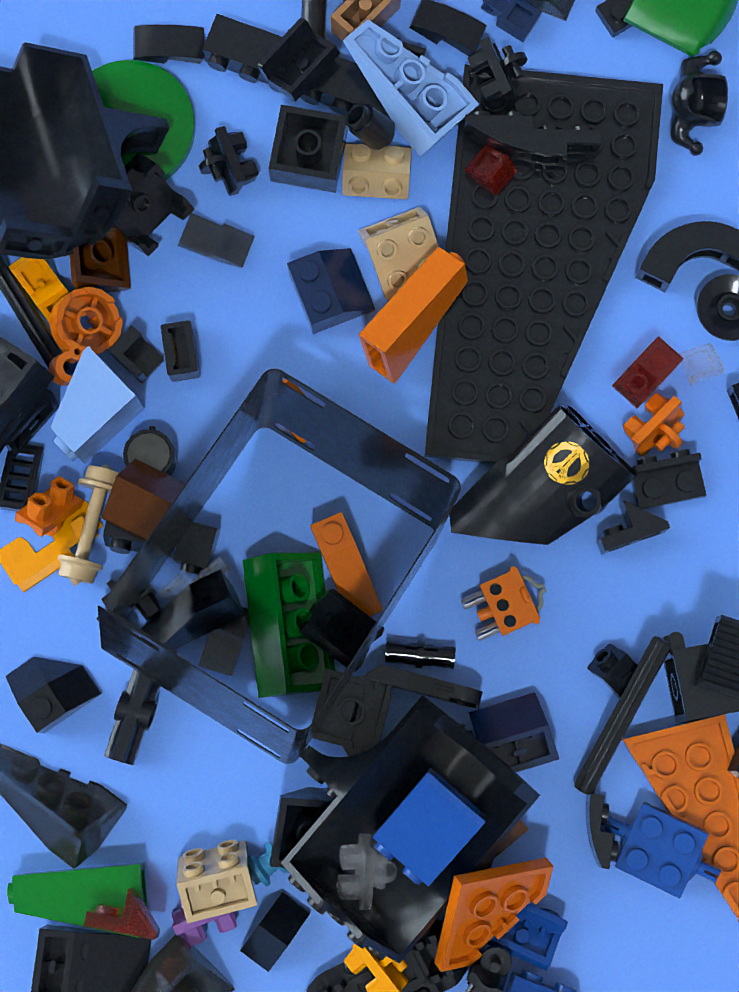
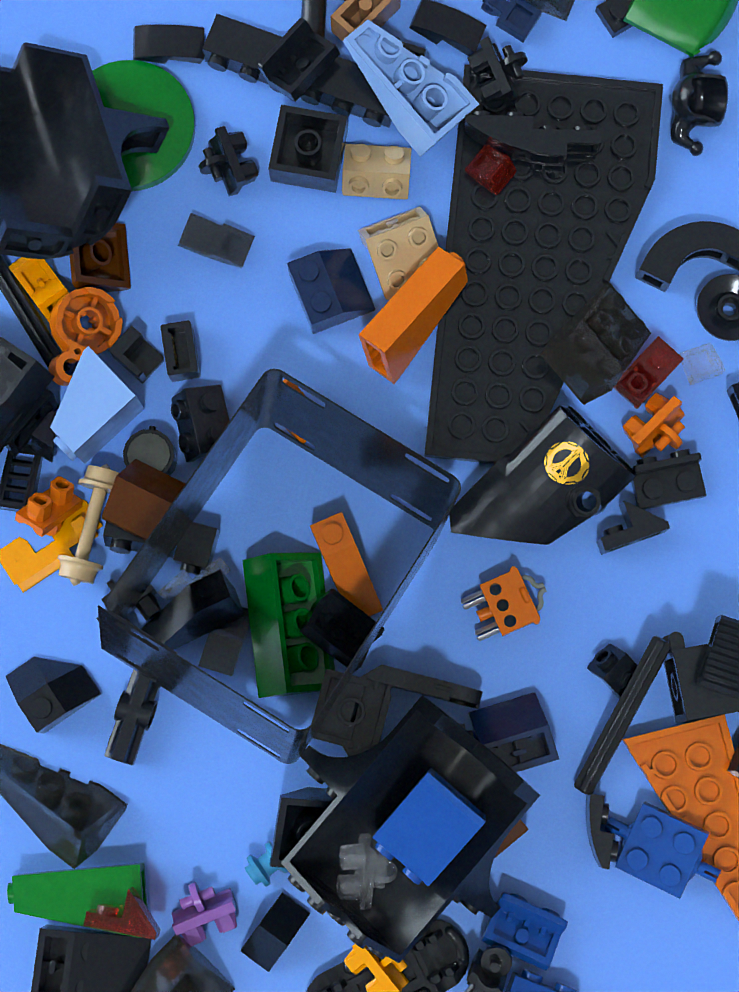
black panel [114,152,195,257] -> none
tan bracket [176,839,257,924] -> none
black brick [345,103,395,150] -> none
black pin [385,640,456,669] -> none
orange plate [434,857,554,972] -> none
none -> black slope [31,410,56,462]
none -> black bracket [171,385,230,462]
none -> clear smoke slope [541,282,651,405]

